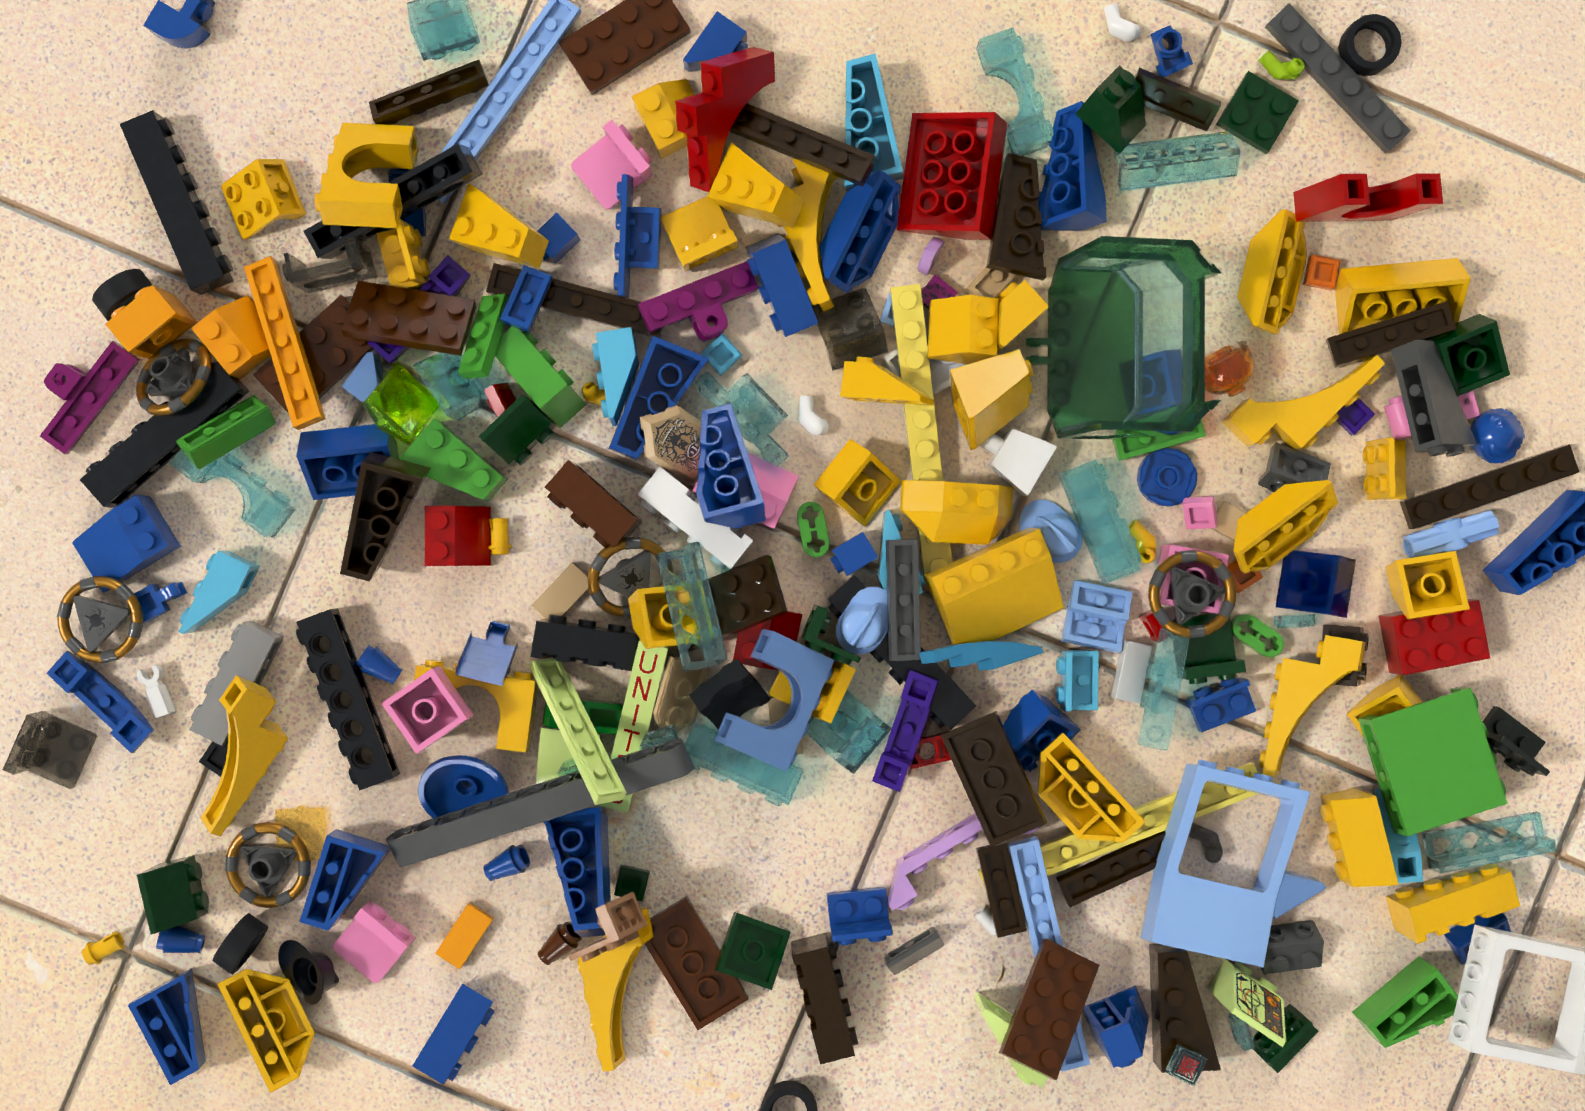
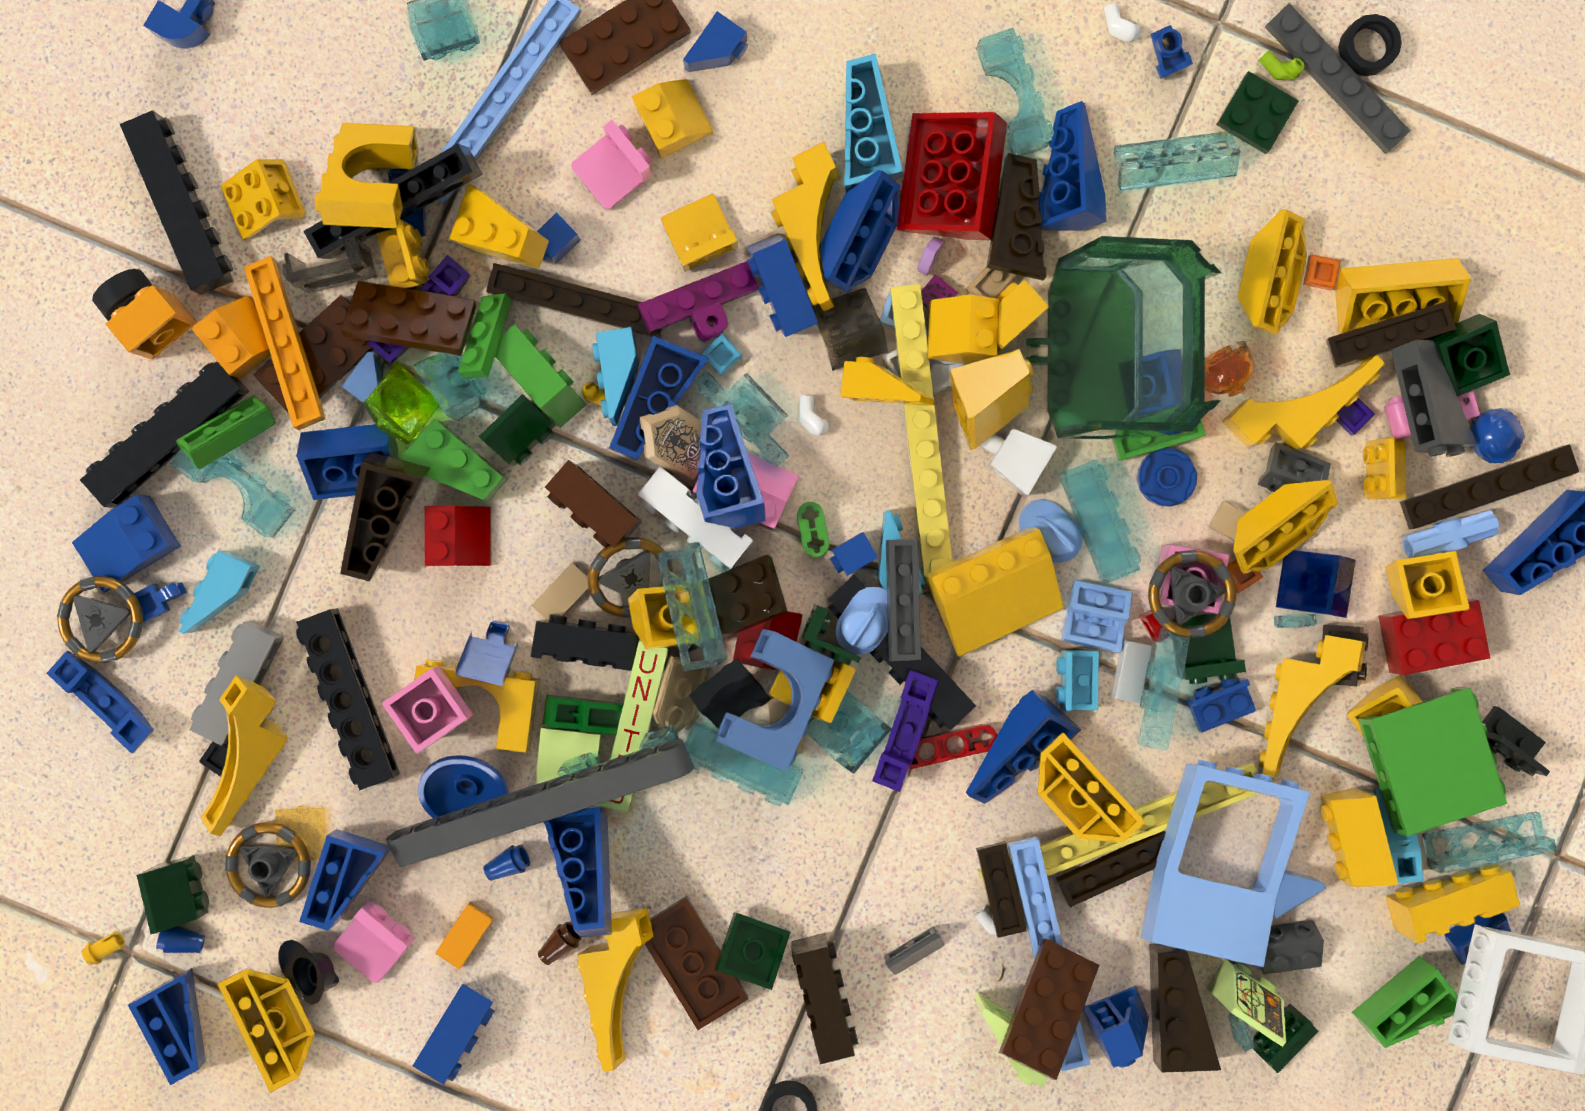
clear smoke bracket [2,711,97,789] -> none
magenta plate [40,341,140,454] -> none
dark grey piece [136,339,211,416] -> none
white bar [137,664,176,719] -> none
black tyre [212,913,268,975] -> none
blue cone [355,645,403,685] -> none
dark brown plate [369,59,489,125] -> none
red plate [484,382,516,417] -> none
yellow pin [488,518,512,555] -> none
blue plate [500,265,553,333] -> none
yellowish green tile [530,658,626,805] -> none
medium nougat bracket [568,892,647,962] -> none
blue bracket [613,174,662,298] -> none
dark green tile [614,864,650,902] -> none
red arch [675,47,775,192] -> none
yellow wedge [707,142,805,228] -> none
dark brown plate [730,103,877,187] -> none
yellow slope [814,439,901,527] -> none
blue bracket [827,887,893,945] -> none
lavender slope [887,813,1041,911] -> none
yellow wedge [900,480,1013,545] -> none
dark azure slope [919,641,1043,671] -> none
dark brown plate [940,711,1047,846] -> none
dark green slope [1076,65,1146,154] -> none
yellow arm [1126,520,1156,564] -> none
dark brown plate [1135,68,1221,132] -> none
clear light blue tile [1165,1044,1207,1087] -> none
bright pink plate [1182,496,1218,529] -> none
clear smoke arm [1188,822,1223,863] -> none
bright green beam [1231,614,1284,657] -> none
red arch [1293,173,1443,222] -> none

